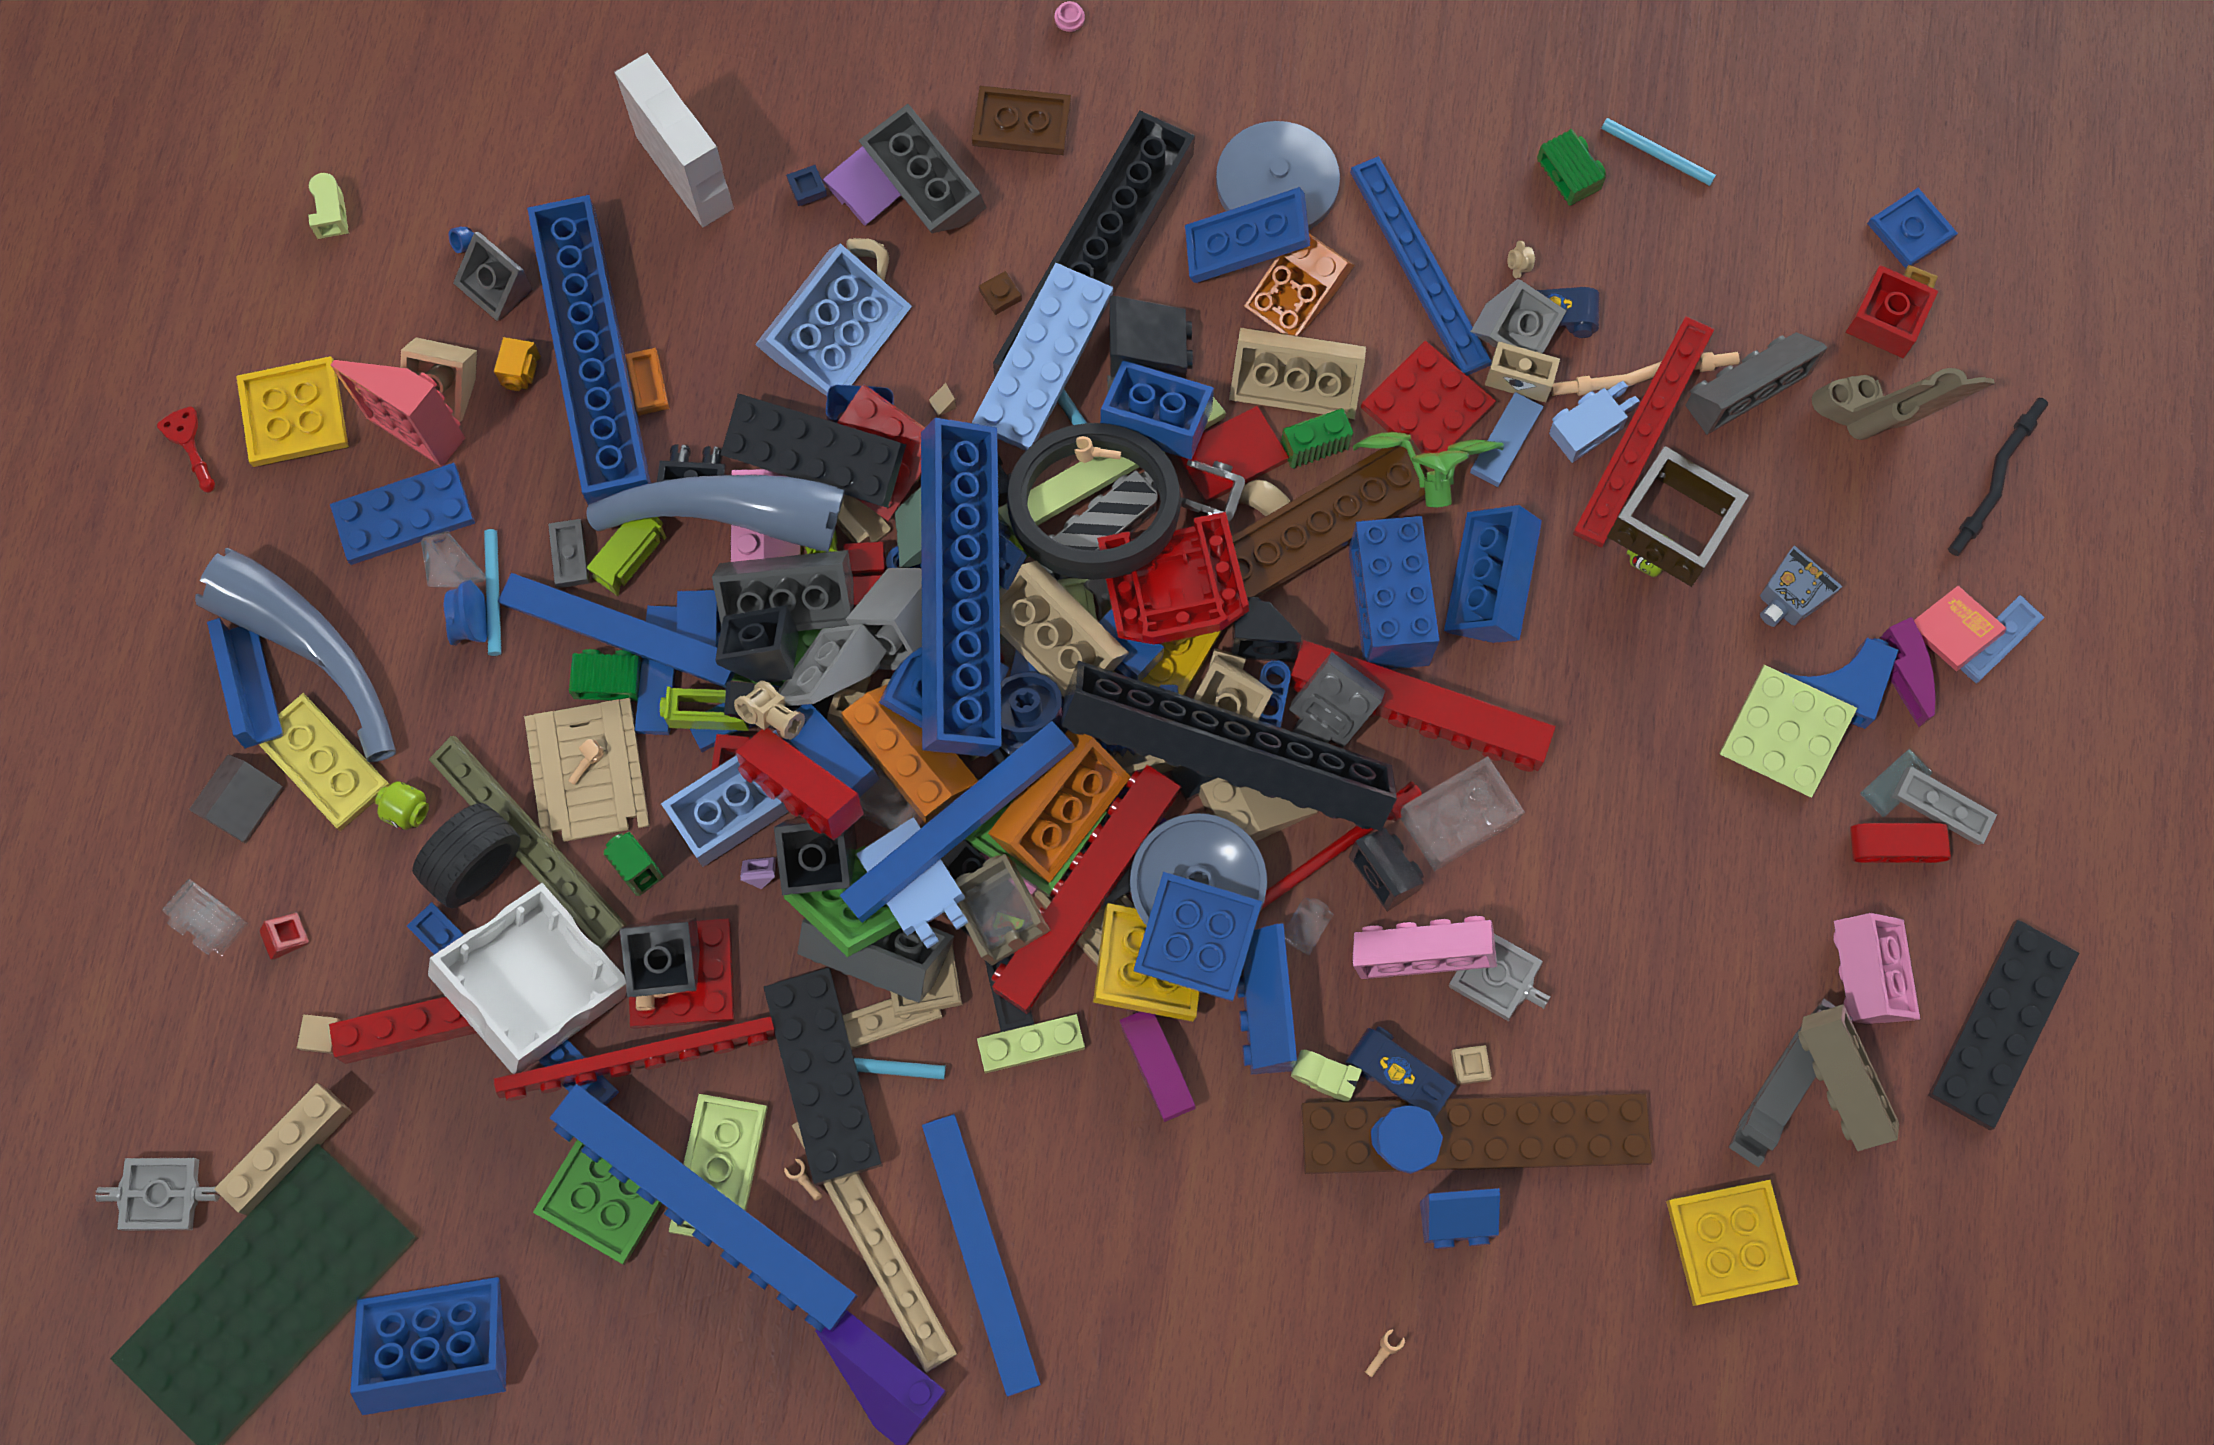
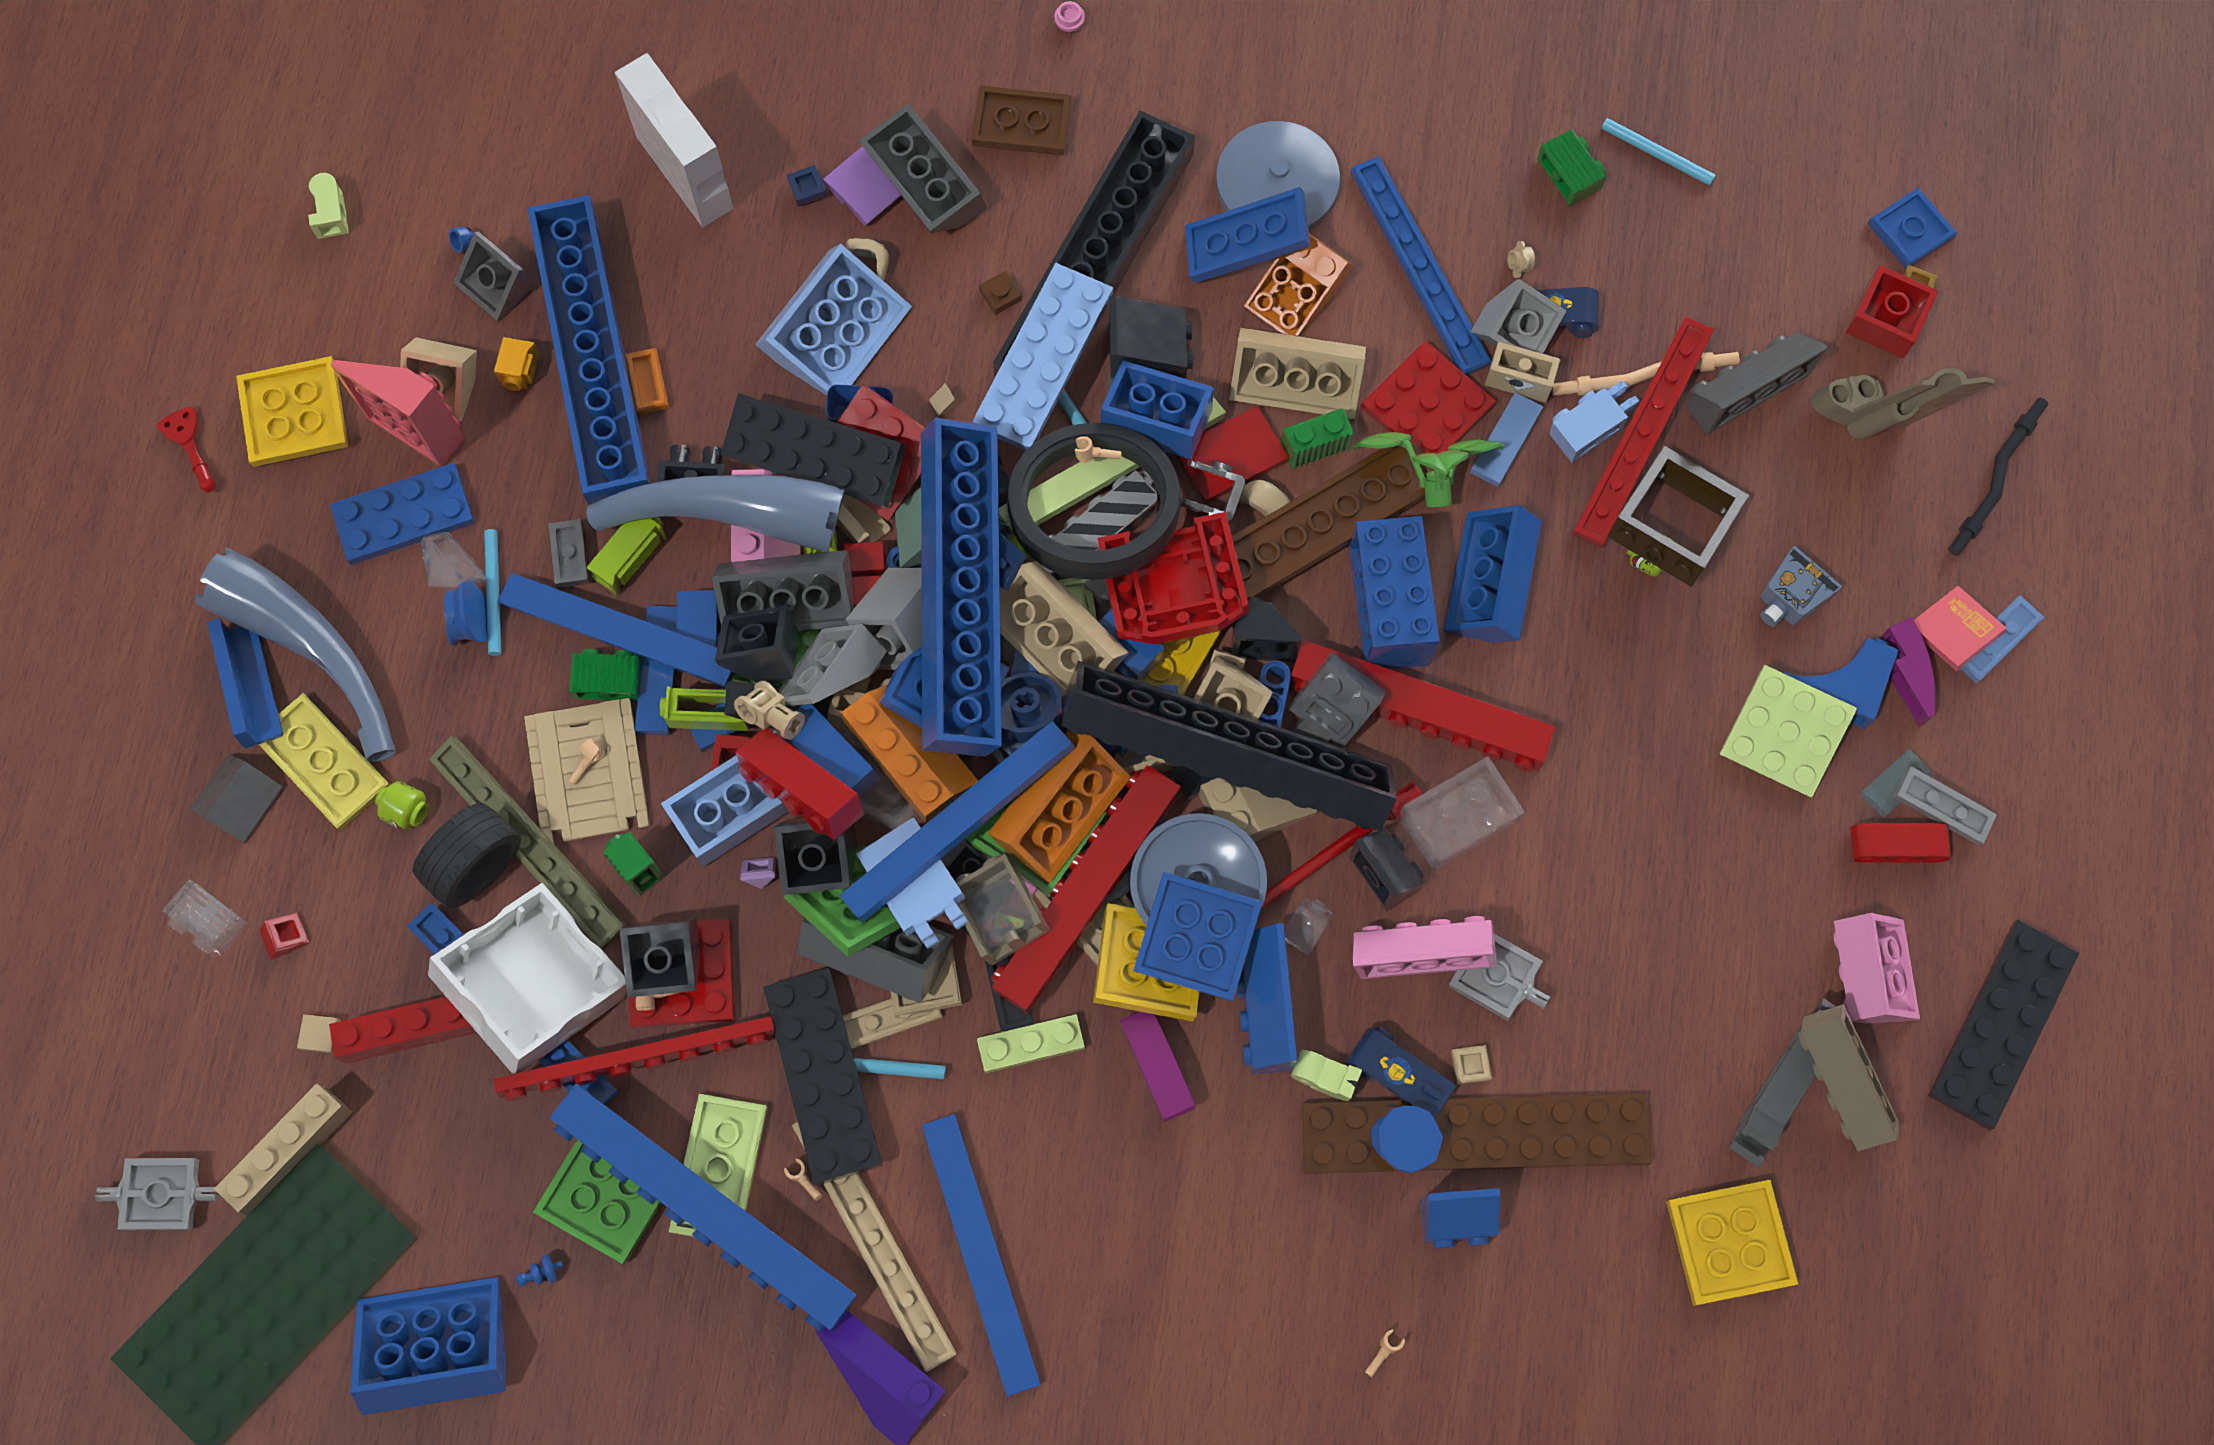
none -> blue hair [516,1255,563,1286]

